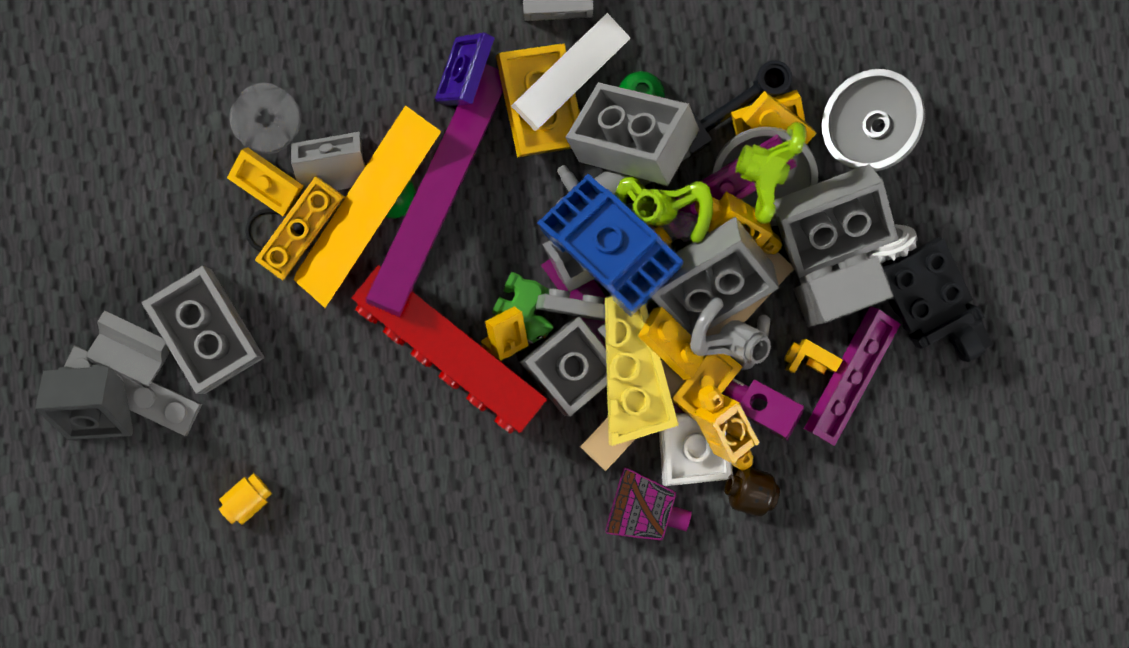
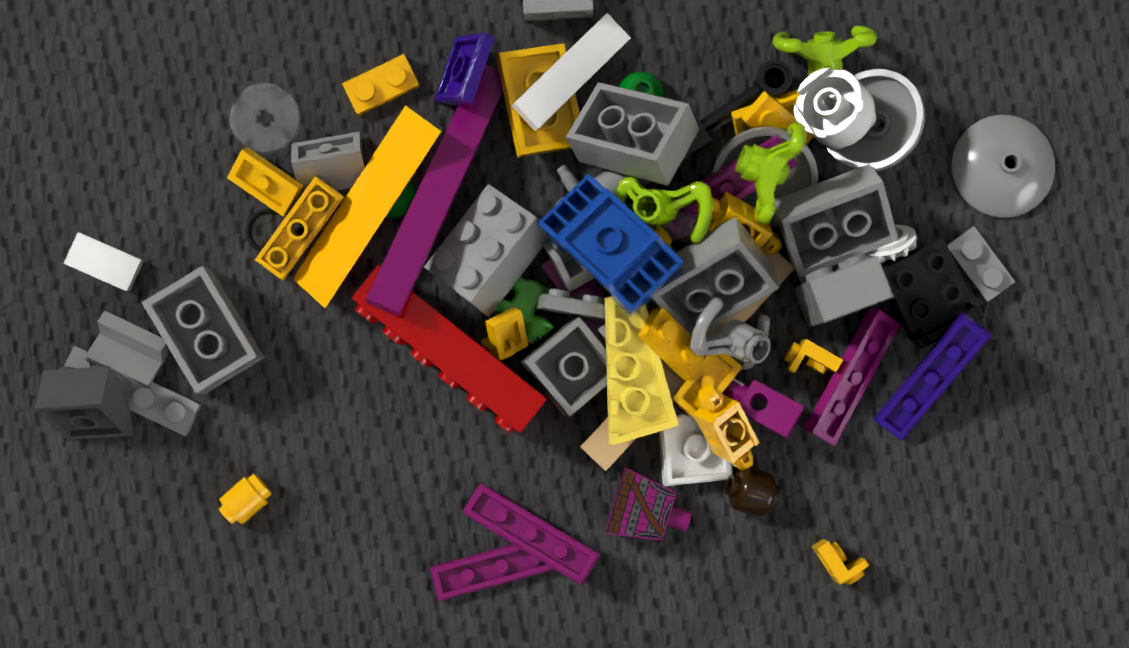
none -> white tile [63,232,144,292]
none -> yellow plate [342,54,420,116]
none -> light grey brick [424,184,549,317]
none -> magenta tile [429,530,566,601]
none -> magenta tile [462,483,600,586]
none -> lime piece [772,25,878,75]
none -> white brick [794,68,876,150]
none -> yellow bracket [811,539,869,585]
none -> dark purple tile [874,312,992,441]
none -> light grey plate [947,226,1015,303]
none -> light grey dish [951,115,1055,218]

